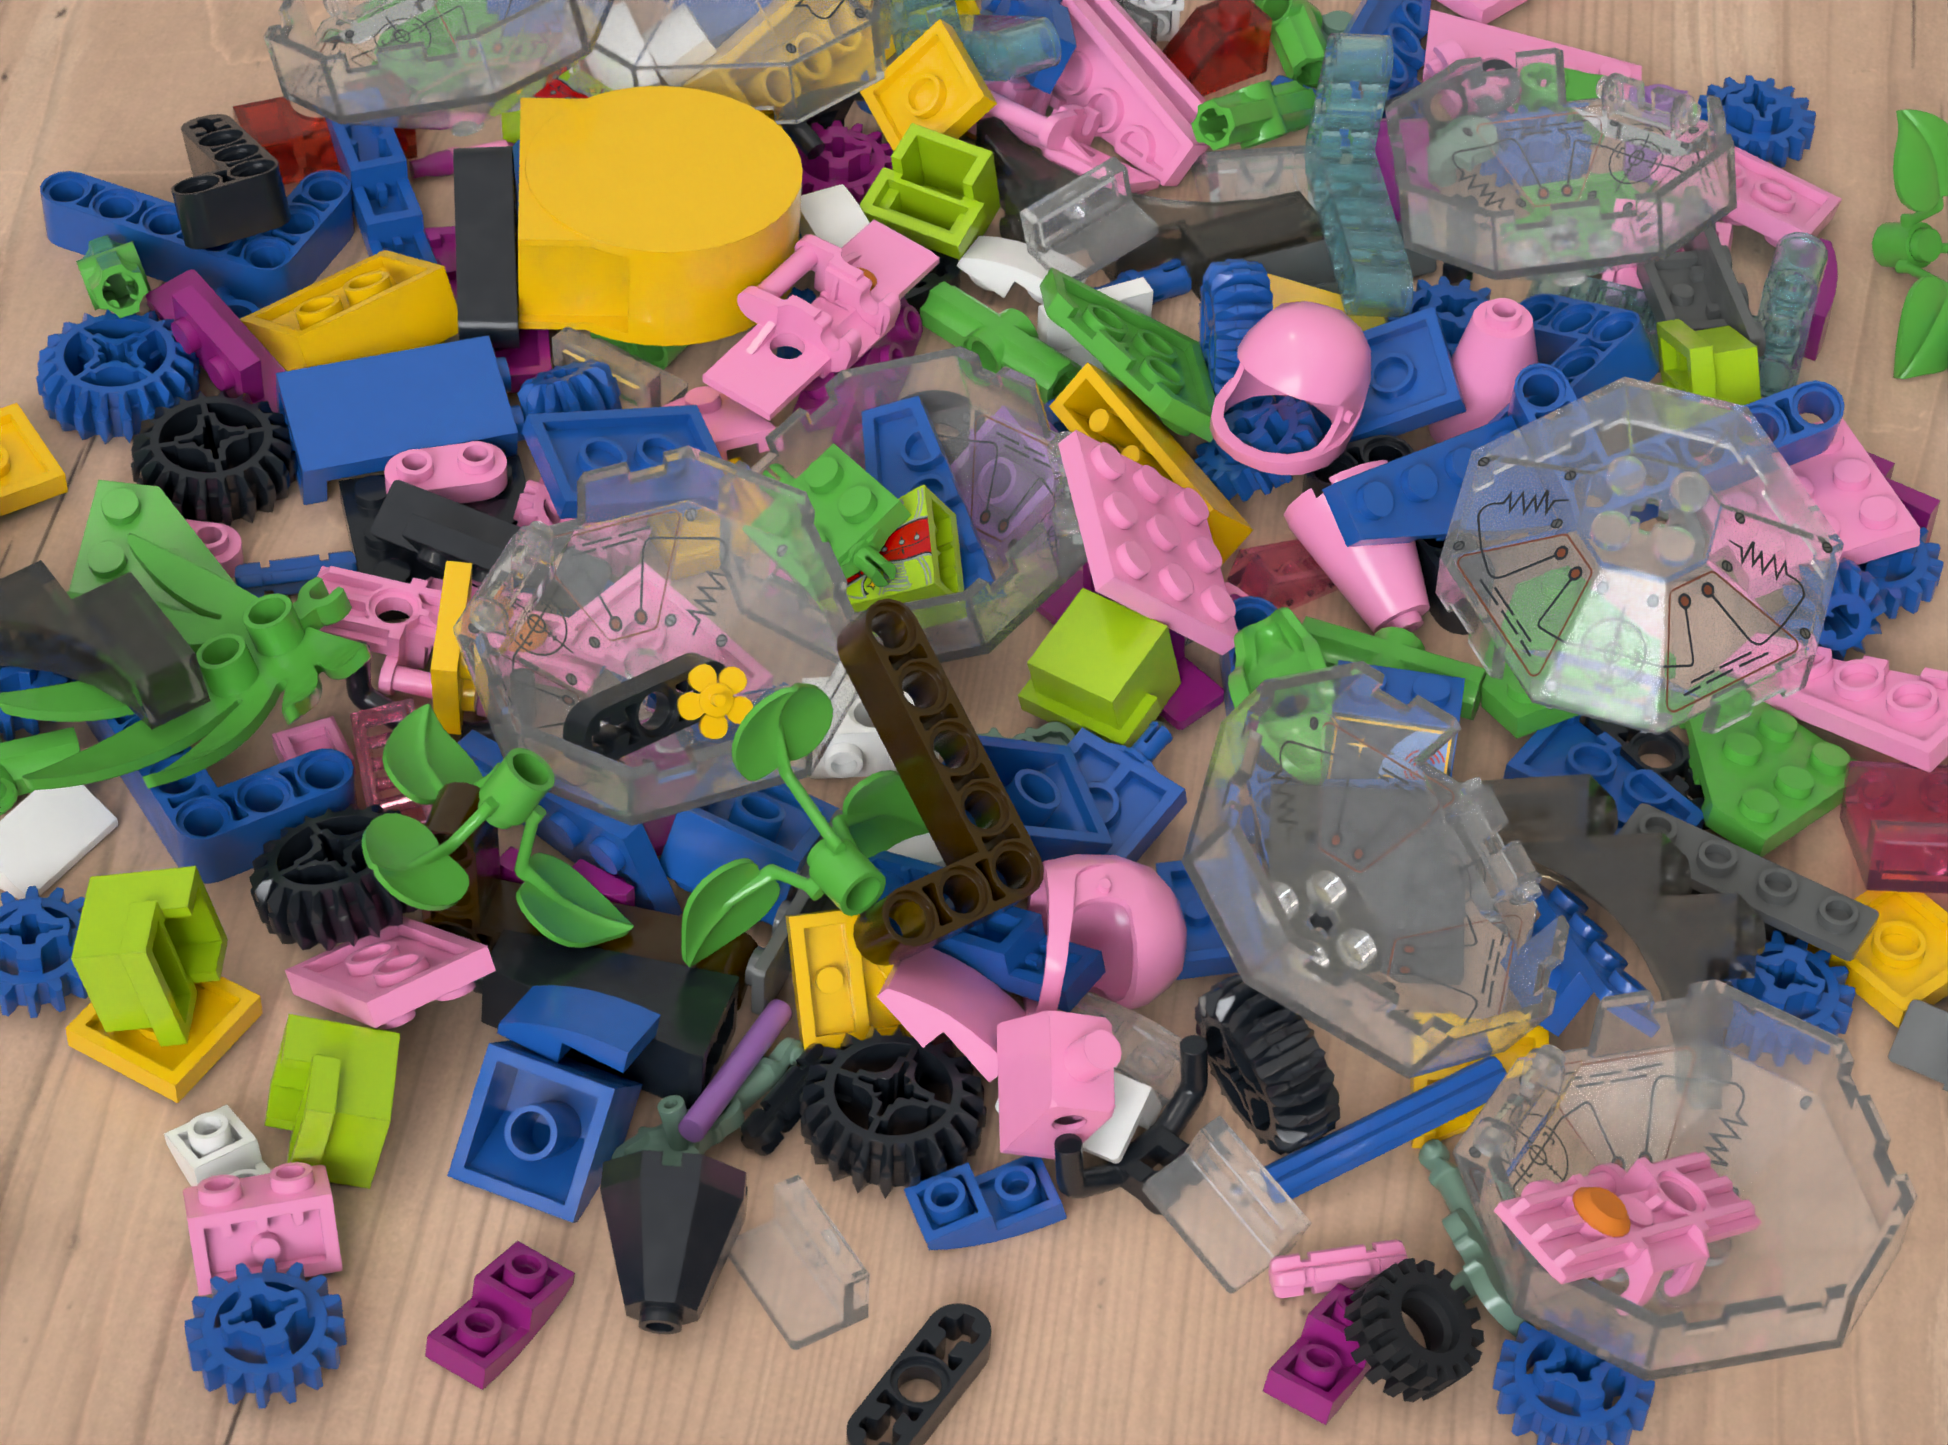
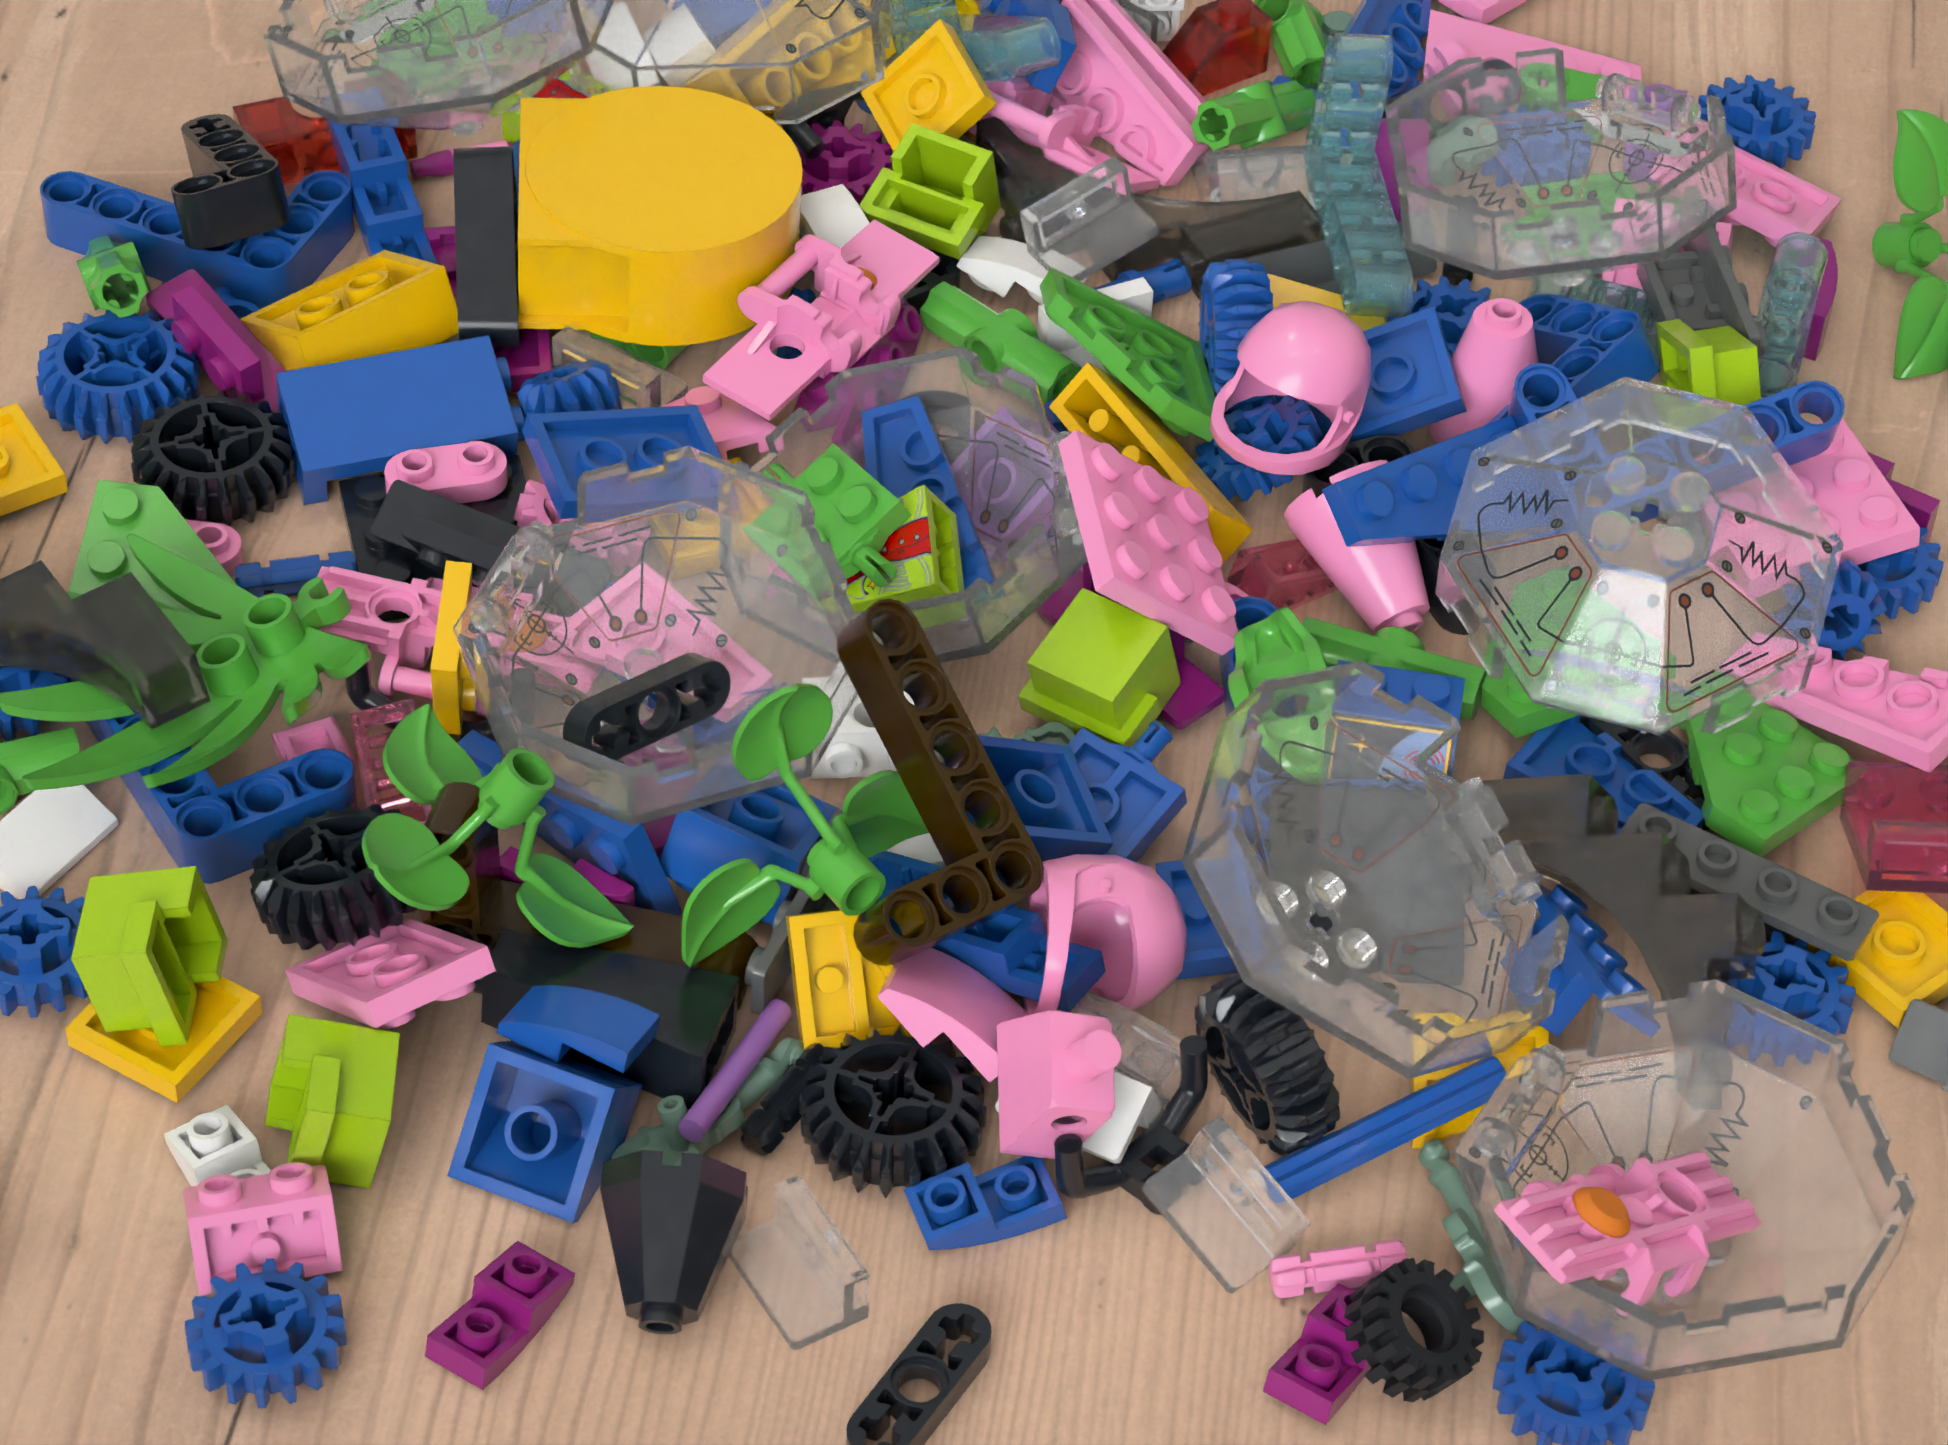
yellow plant [677,664,753,739] -> none

